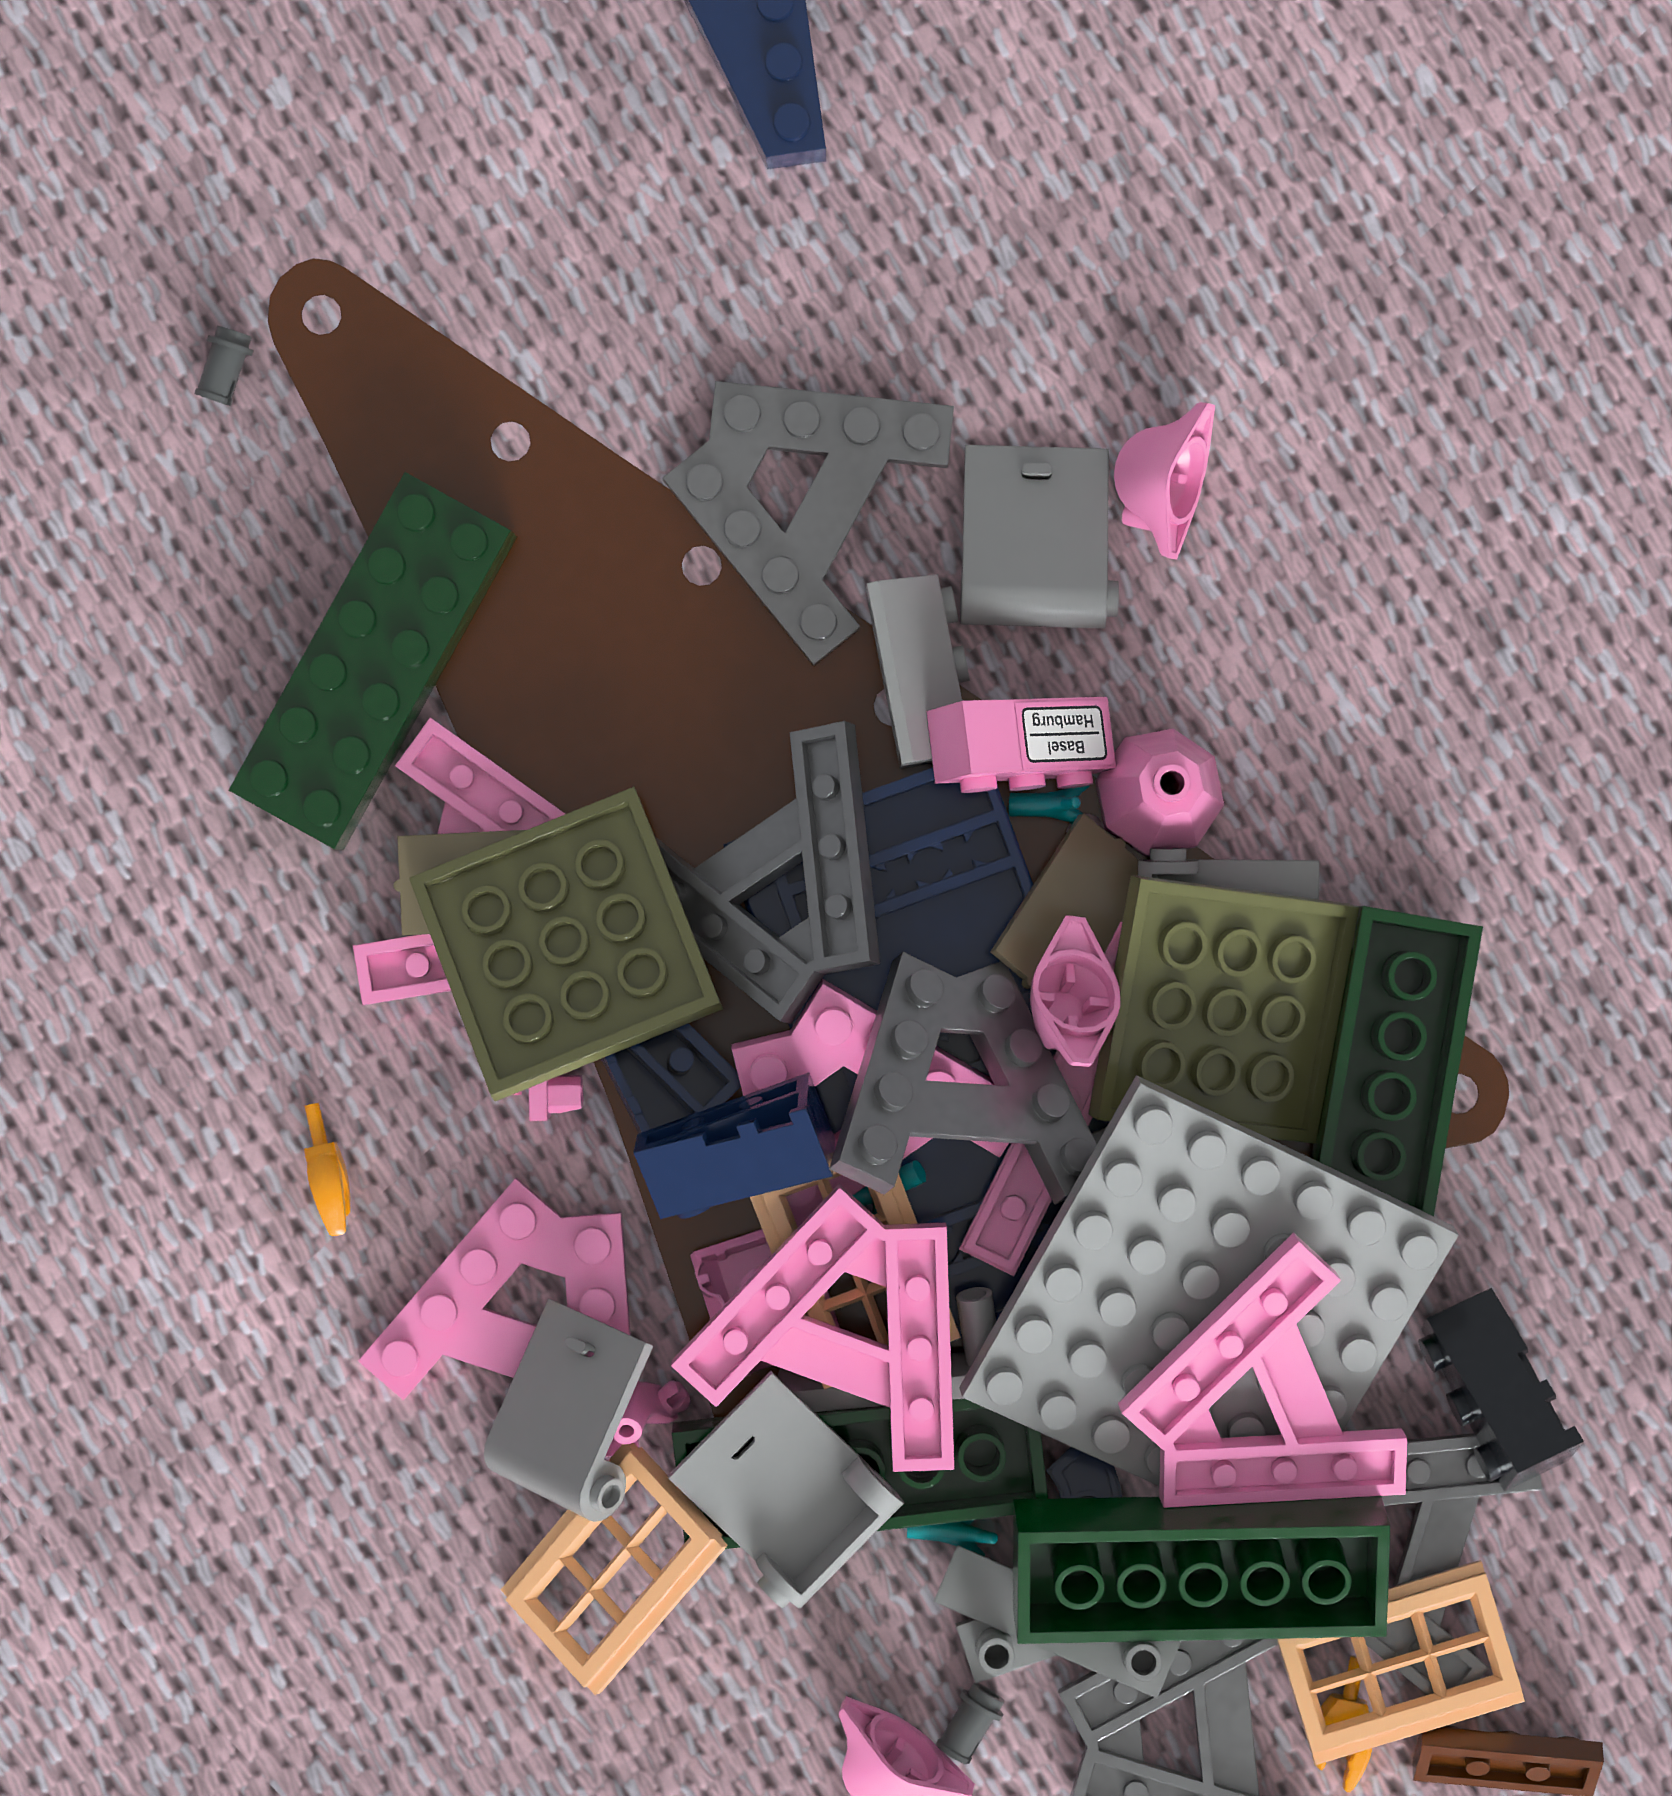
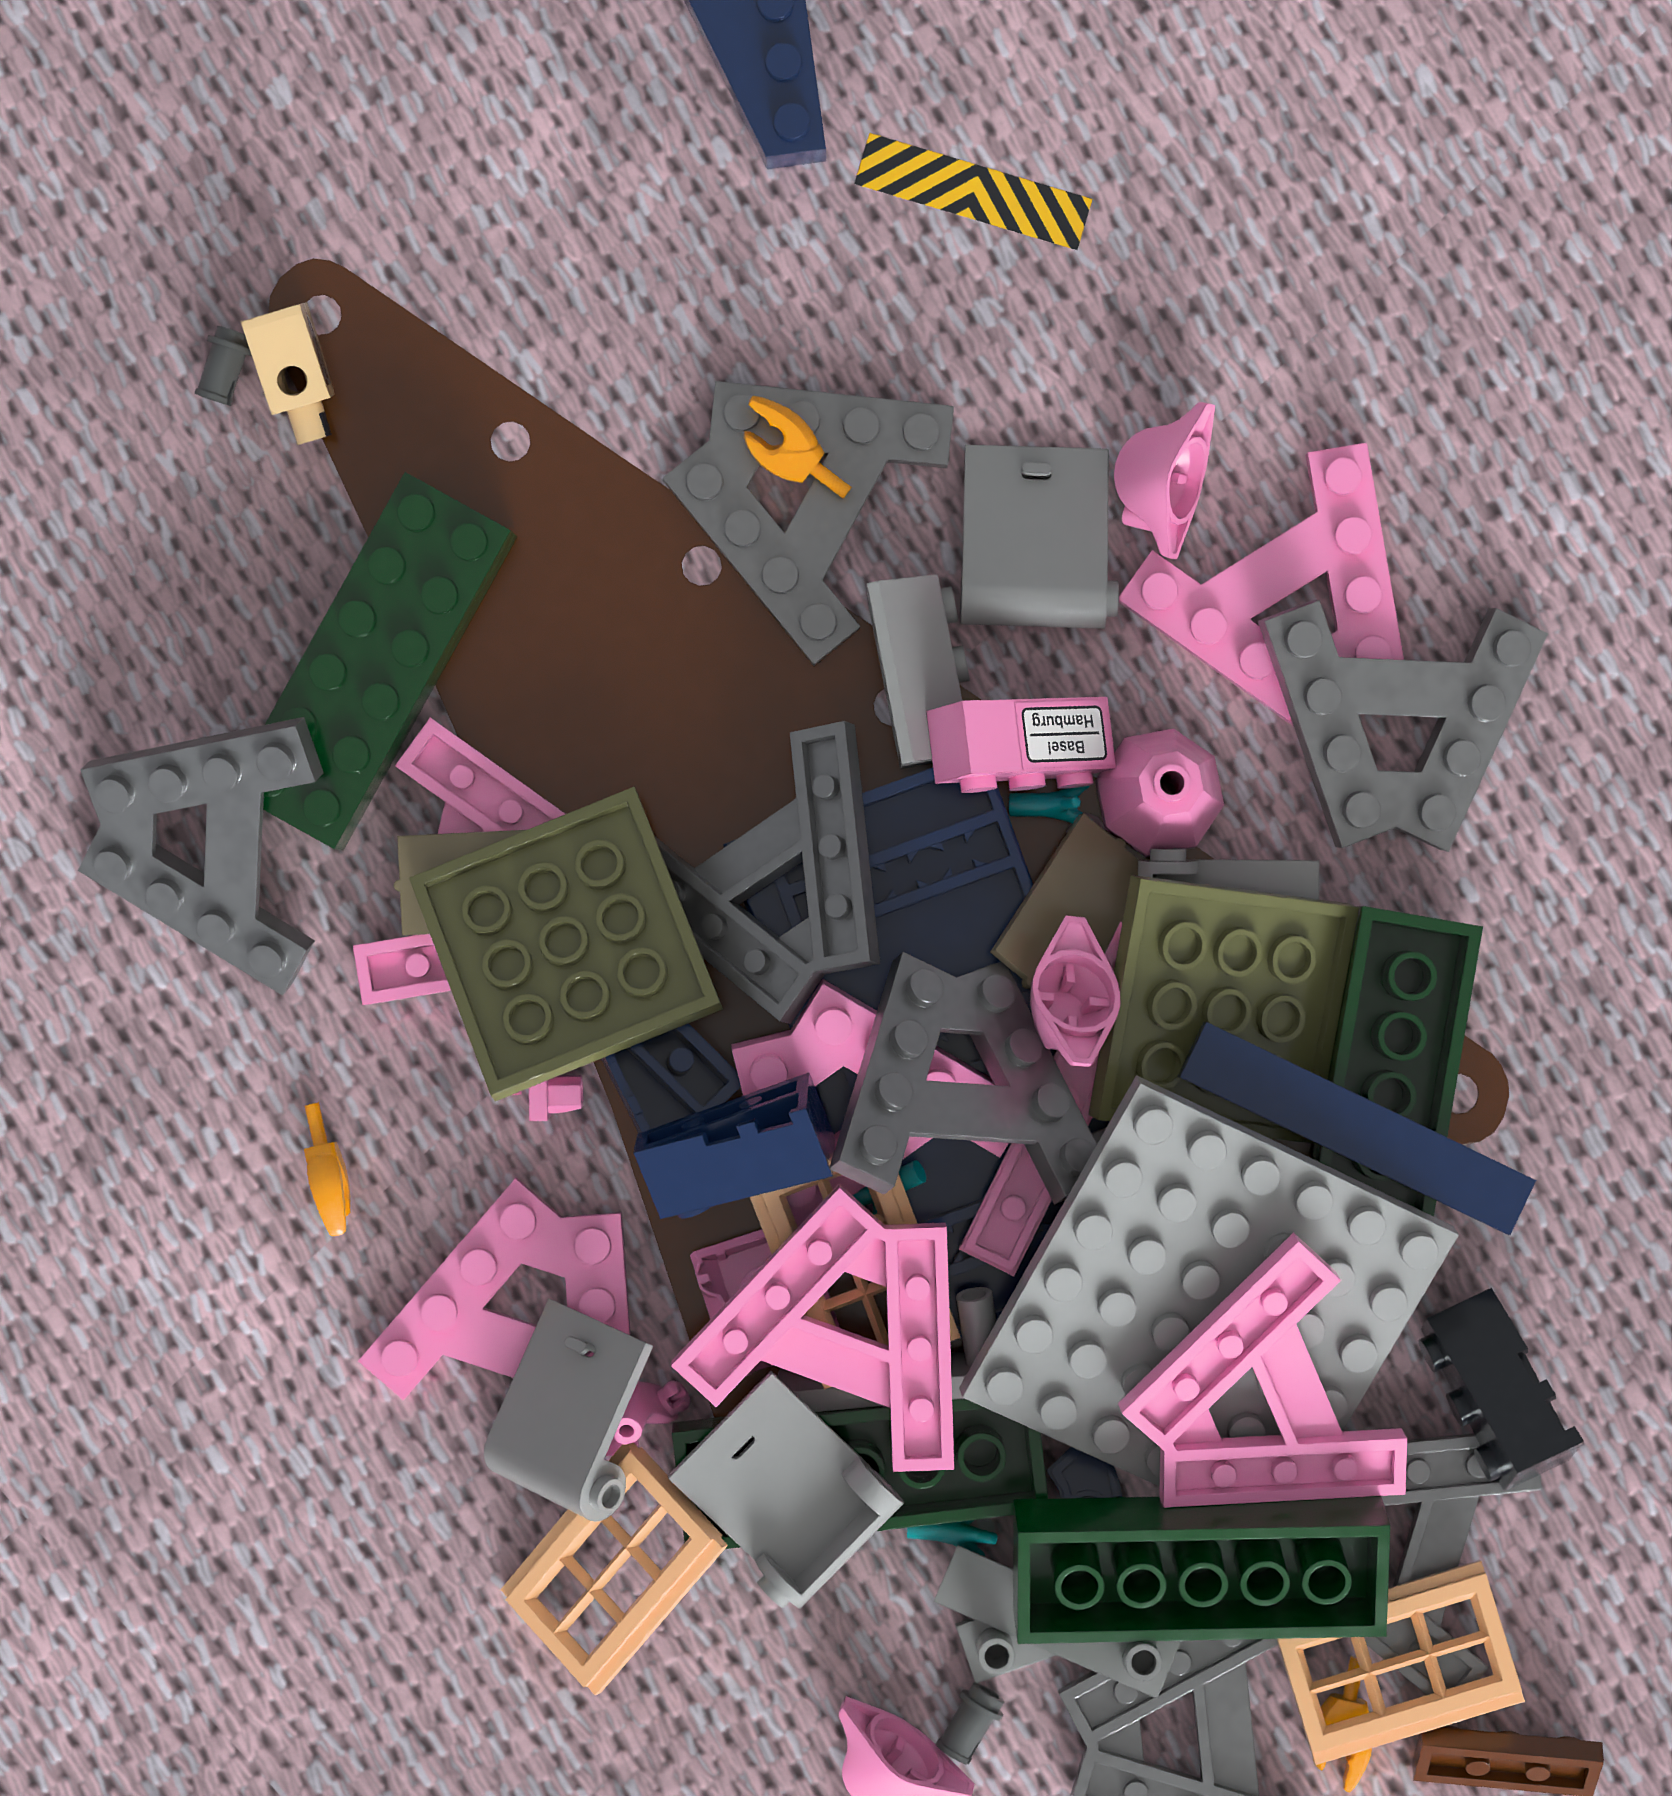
none -> flat silver plate [78,717,324,995]
none -> tan torso [241,302,335,445]
none -> light orange hand [743,396,852,499]
none -> sticker [854,133,1092,250]
none -> bright pink plate [1119,443,1404,727]
none -> dark blue tile [1177,1021,1536,1235]
none -> flat silver plate [1258,600,1548,852]

